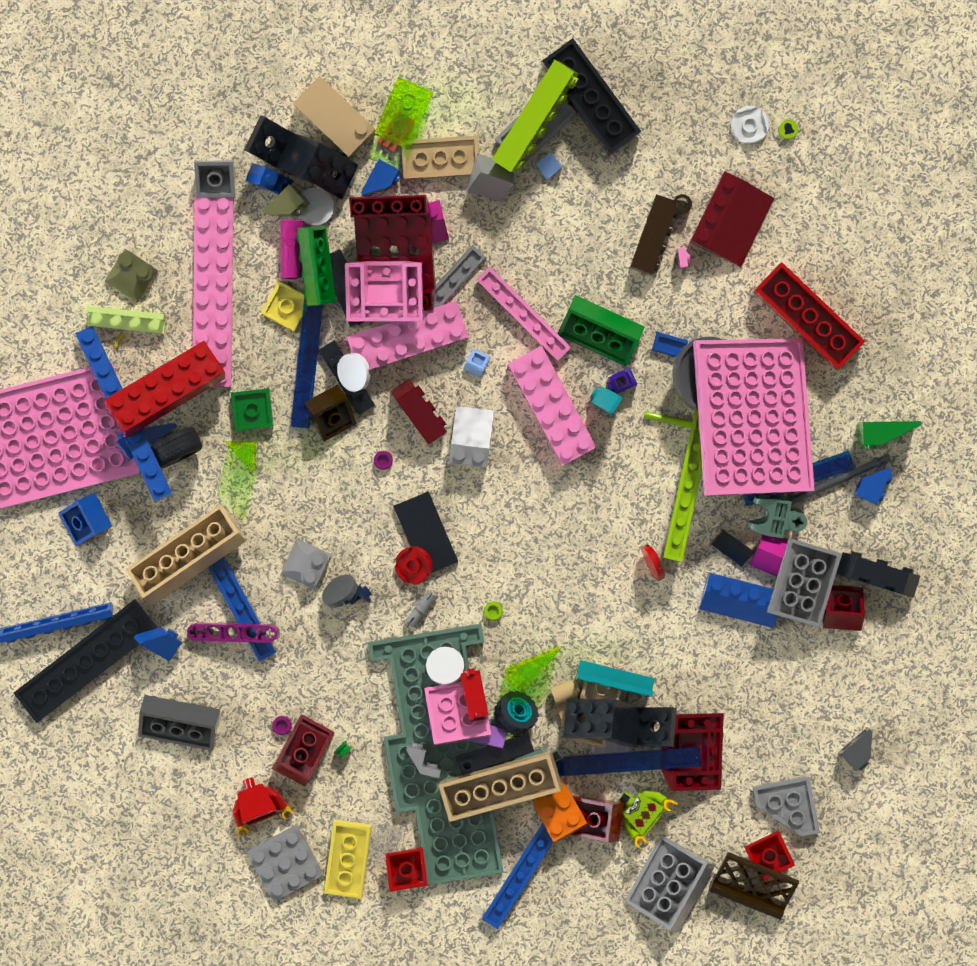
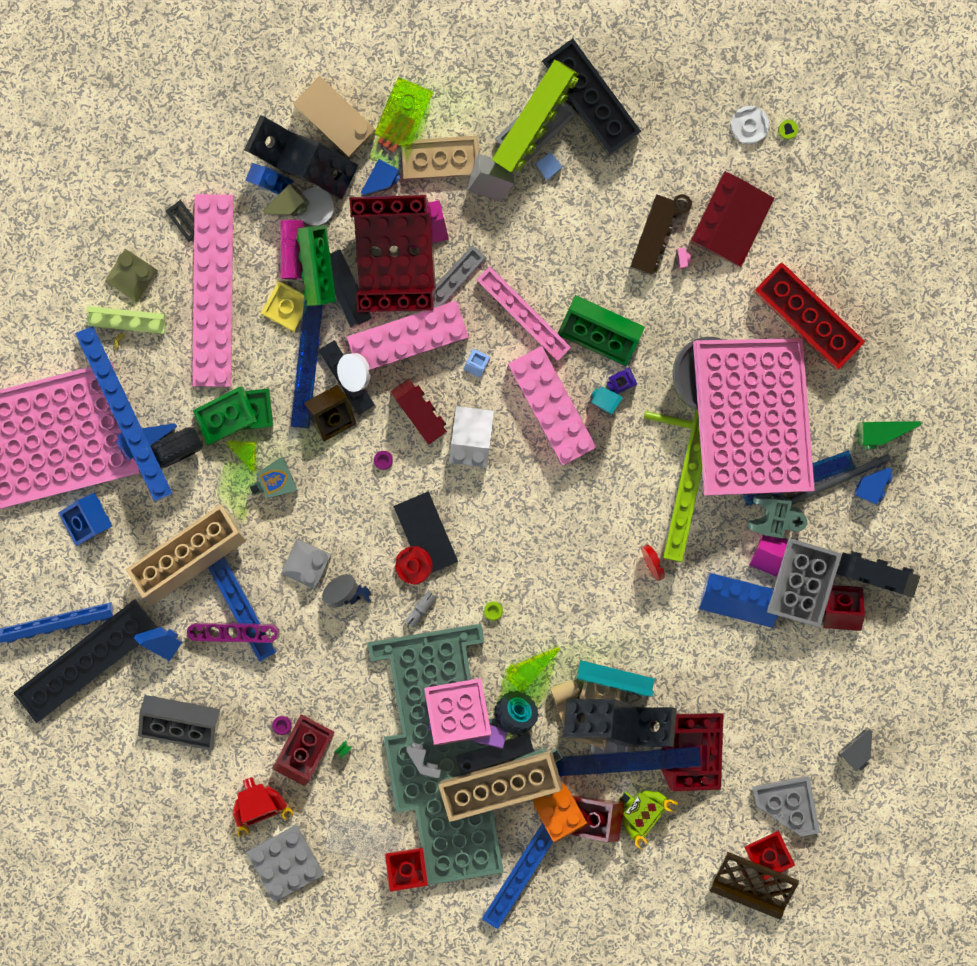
red brick [104,341,225,438] -> none
light grey slope [194,160,236,198] -> none
light yellow tile [324,819,372,899] -> none
bright pink slope [345,261,423,321] -> none
white tile [426,647,465,686] -> none
red brick [461,668,489,722] -> none
light grey slope [624,835,716,932] -> none
blue tile [652,332,691,357] -> none
black slope [711,529,754,567] -> none
none -> pearl dark grey tile [166,200,194,242]
none -> green plate [193,386,258,445]
none -> torso [249,457,298,498]

